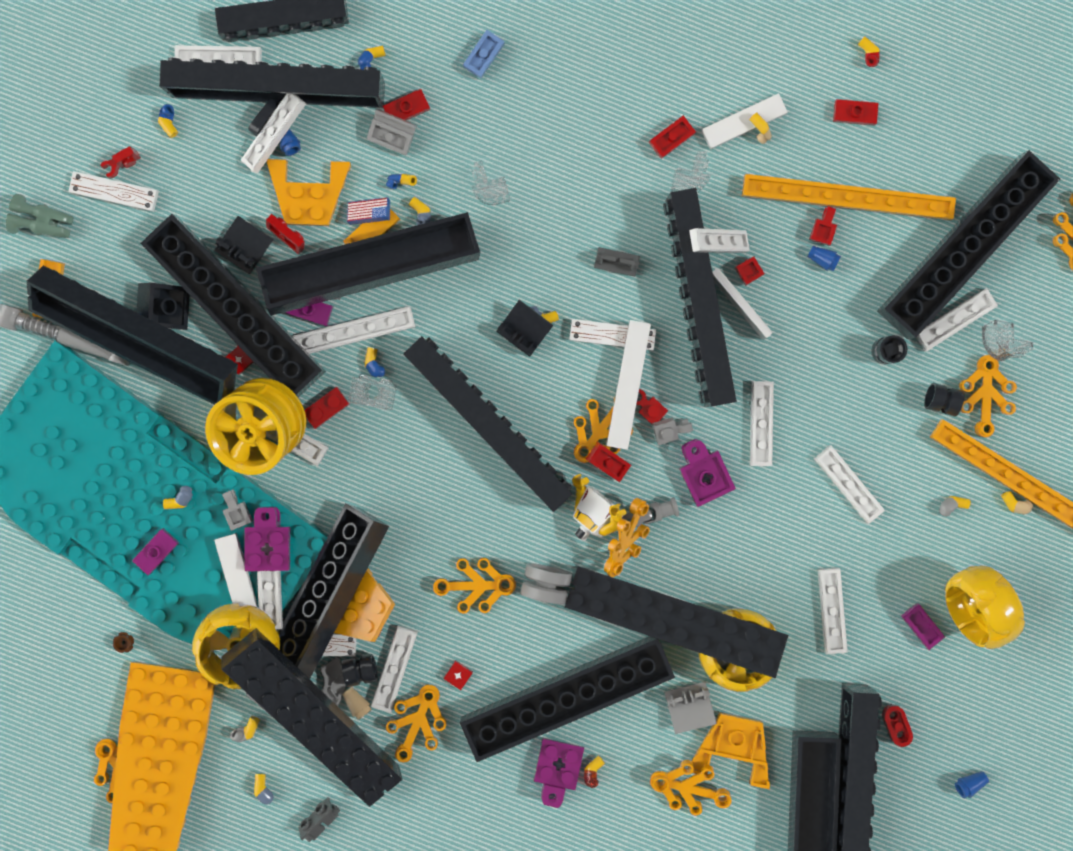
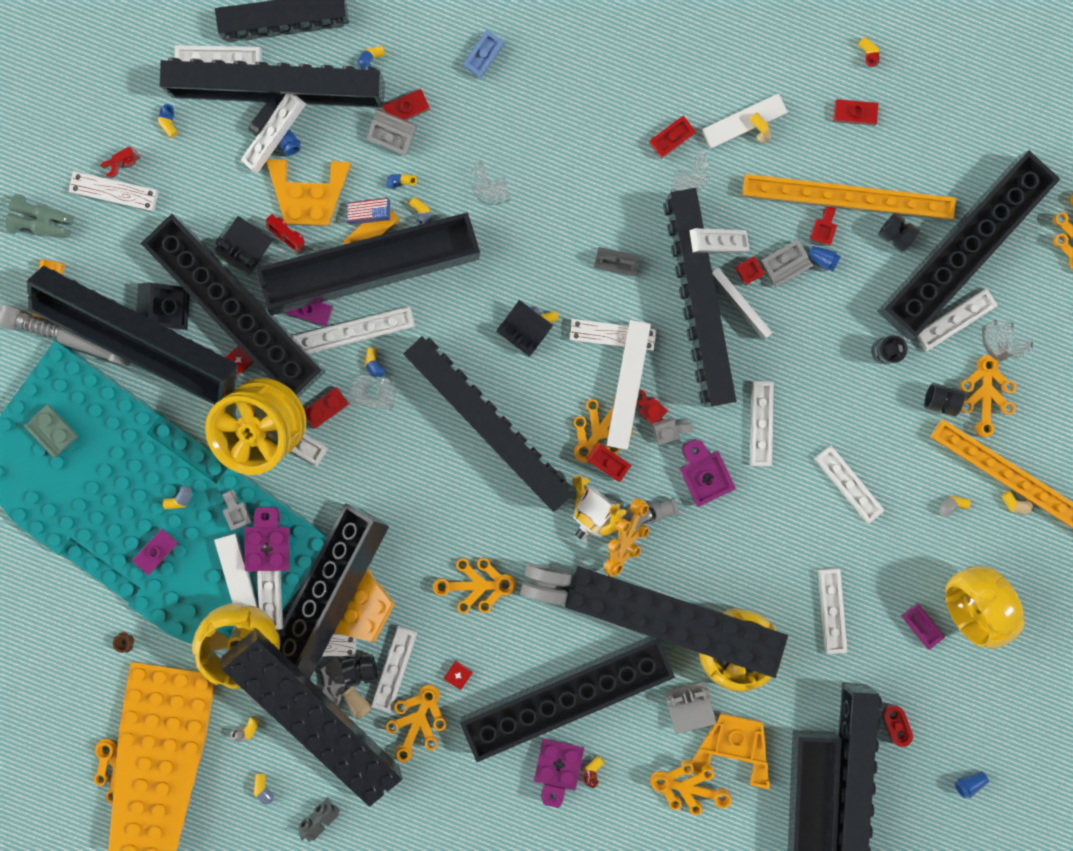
none -> sand green plate [24,405,80,458]
none -> light grey plate [760,239,814,288]
none -> black wheel [878,212,920,252]

